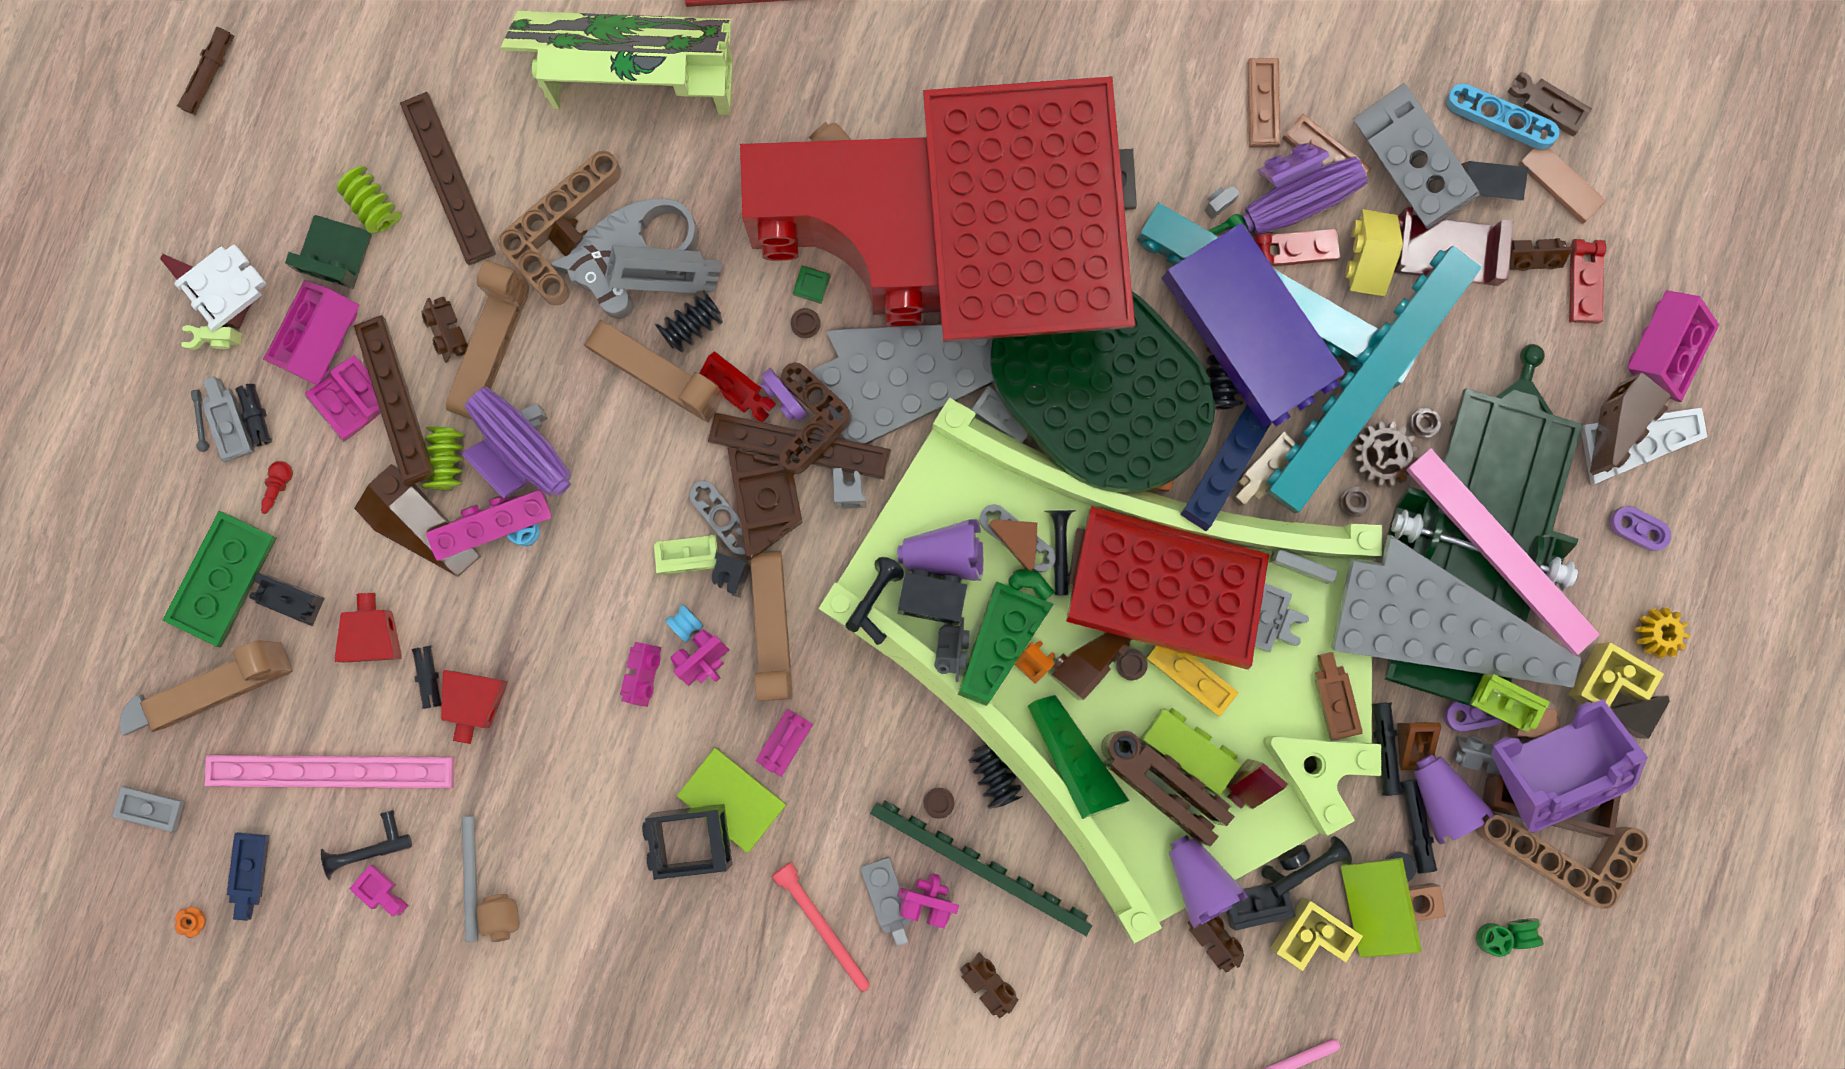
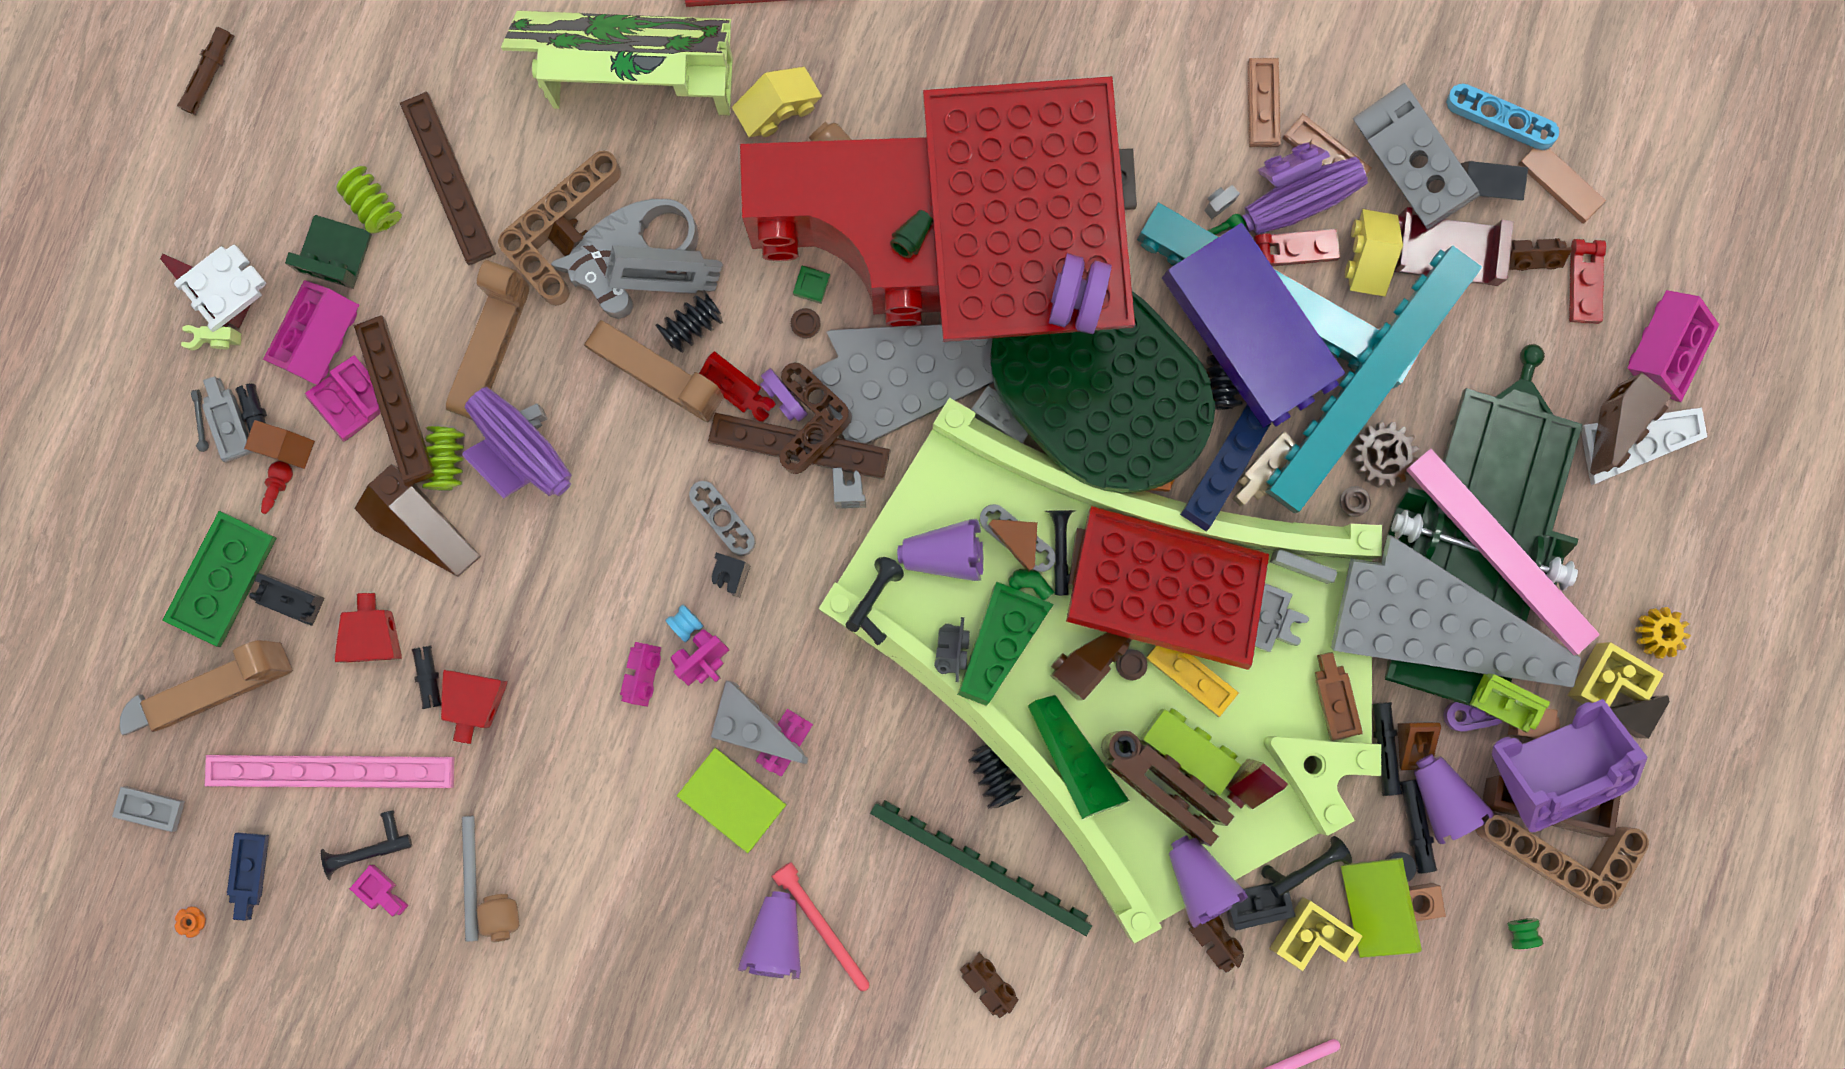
reddish brown hinge [421,297,468,363] -> none
dark pink bracket [426,489,552,560] -> none
medium azure wheel [507,523,540,546] -> none
black window [642,804,733,880] -> none
yellowish green hinge [654,535,719,575] -> none
reddish brown wing [727,447,803,560] -> none
medium nougat beam [750,551,793,701] -> none
light grey hinge [860,857,910,946] -> none
black brick [897,569,967,625] -> none
dark pink hips [897,873,959,929] -> none
reddish brown plate [924,788,954,819] -> none
orange tile [1014,641,1055,684] -> none
black tile [1278,845,1311,871] -> none
plate [1410,408,1441,438] -> none
light grey hinge [1453,736,1501,775] -> none
green wheel [1476,923,1514,957] -> none
reddish brown plate [1508,72,1592,137] -> none
medium lavender plate [1609,506,1671,551] -> none
none -> dark orange slope [244,420,315,469]
none -> light grey wing [711,680,808,764]
none -> light yellow brick [732,67,822,137]
none -> medium lavender cone [738,891,801,979]
none -> dark green cone [890,210,933,258]
none -> medium lavender wheel [1049,253,1112,334]

